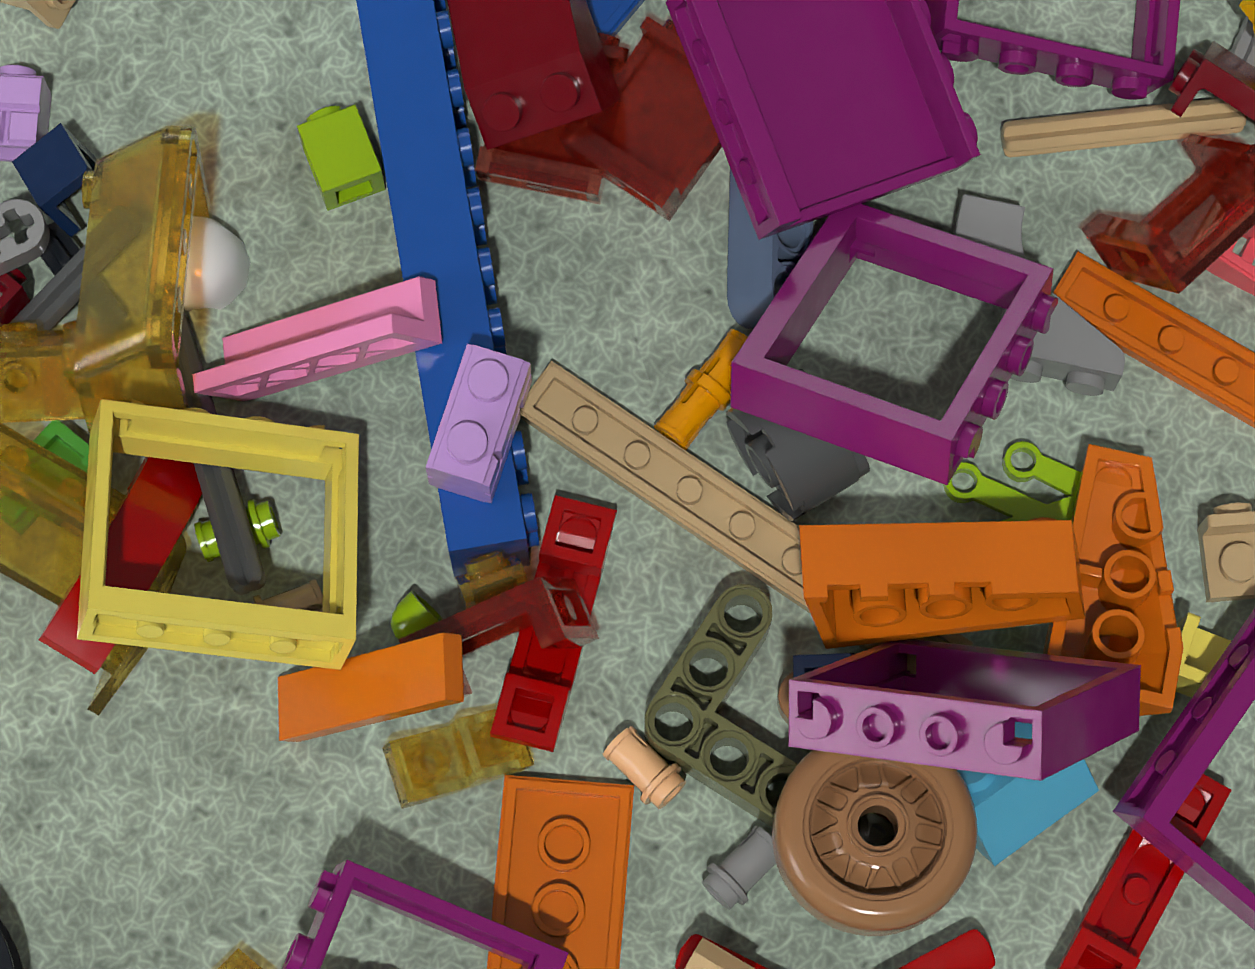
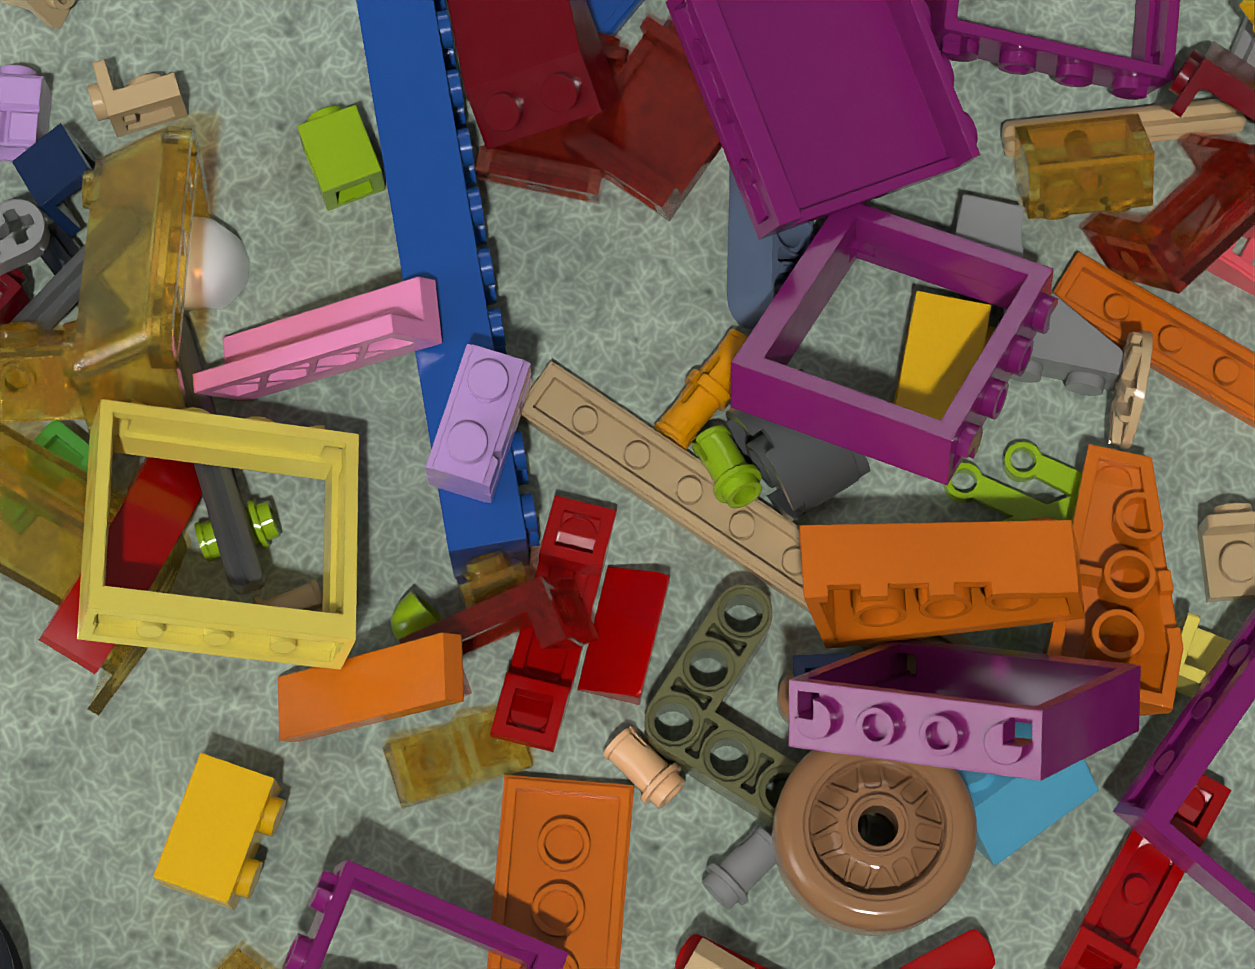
none -> tan bracket [87,59,188,138]
none -> yellow brick [153,752,286,911]
none -> red slope [577,567,670,705]
none -> lime pin [692,425,762,508]
none -> yellow brick [893,291,997,420]
none -> clear yellow brick [1015,113,1155,220]
none -> tan wheel [1108,330,1153,449]

